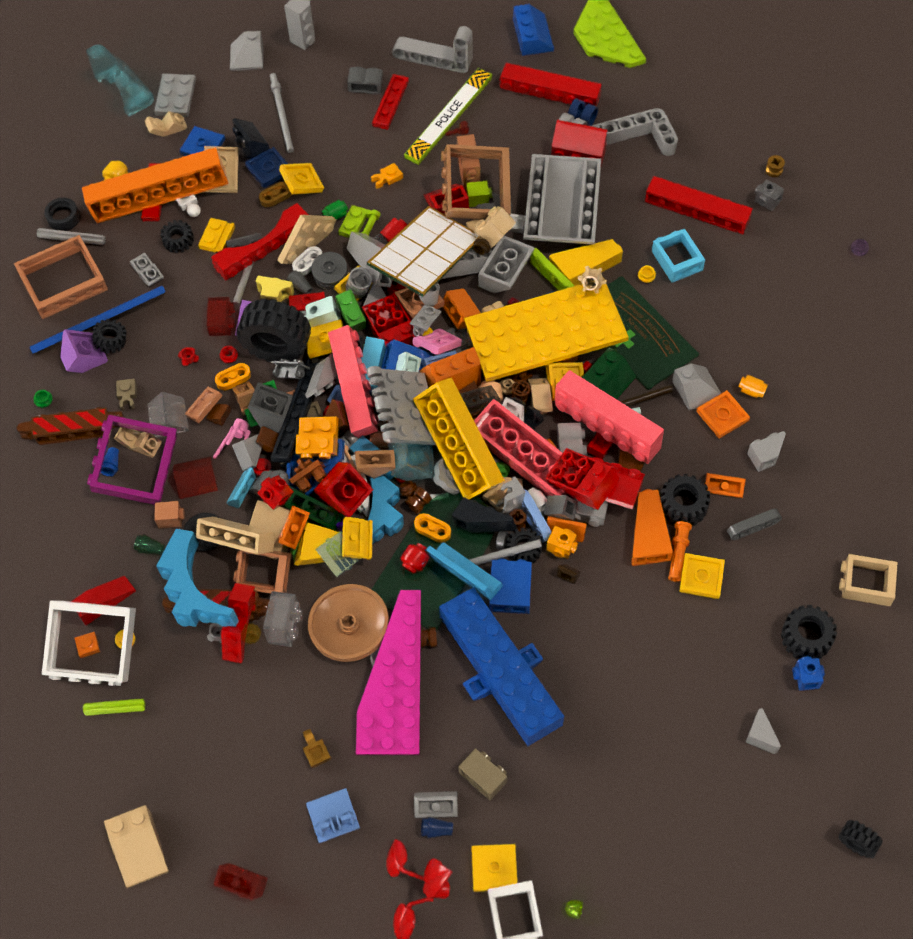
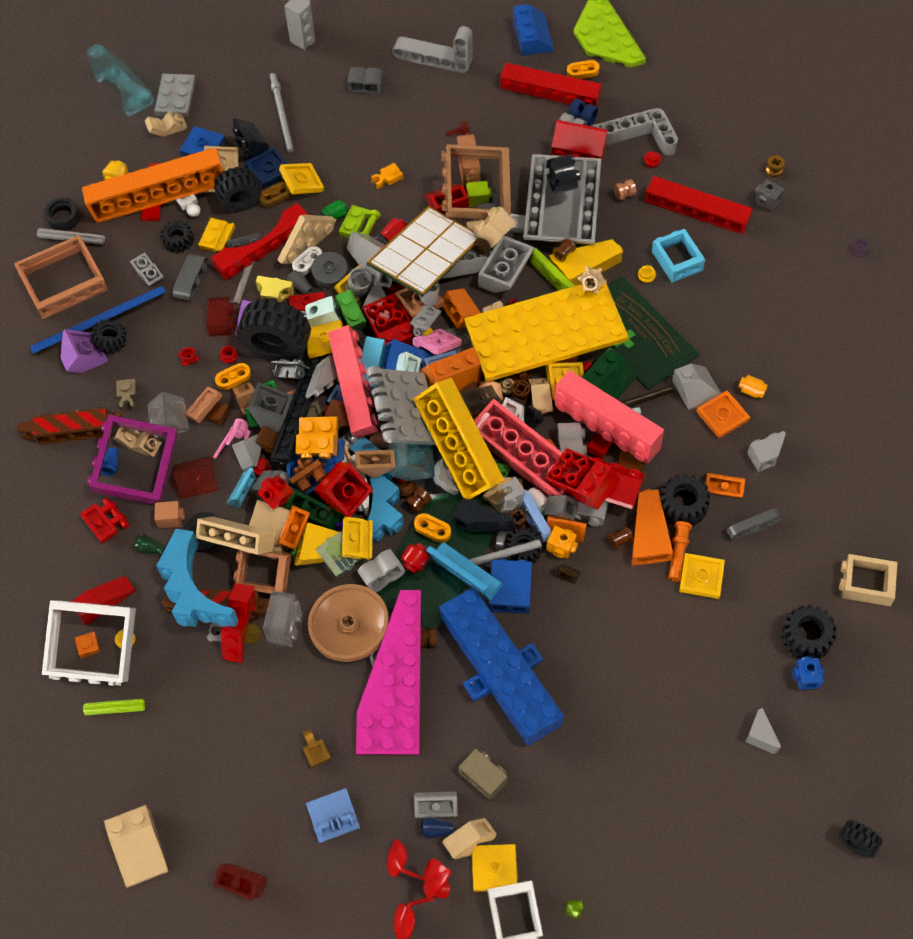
green plate [34,390,53,408] -> none
light grey slope [230,31,263,71] -> none
red tile [372,74,409,130] -> none
tile [404,68,492,165] -> none
none -> red plate [80,497,129,544]
none -> dark grey beam [173,254,208,301]
none -> black tyre [214,167,261,212]
none -> light grey brick [357,549,405,592]
none -> tan slope [443,818,497,859]
none -> black brick [545,154,581,194]
none -> reddish brown bush [553,238,576,262]
none -> light orange plate [567,60,599,79]
none -> reddish brown bush [608,526,634,550]
none -> nougat wheel [614,179,637,201]
none -> red plate [644,152,661,168]

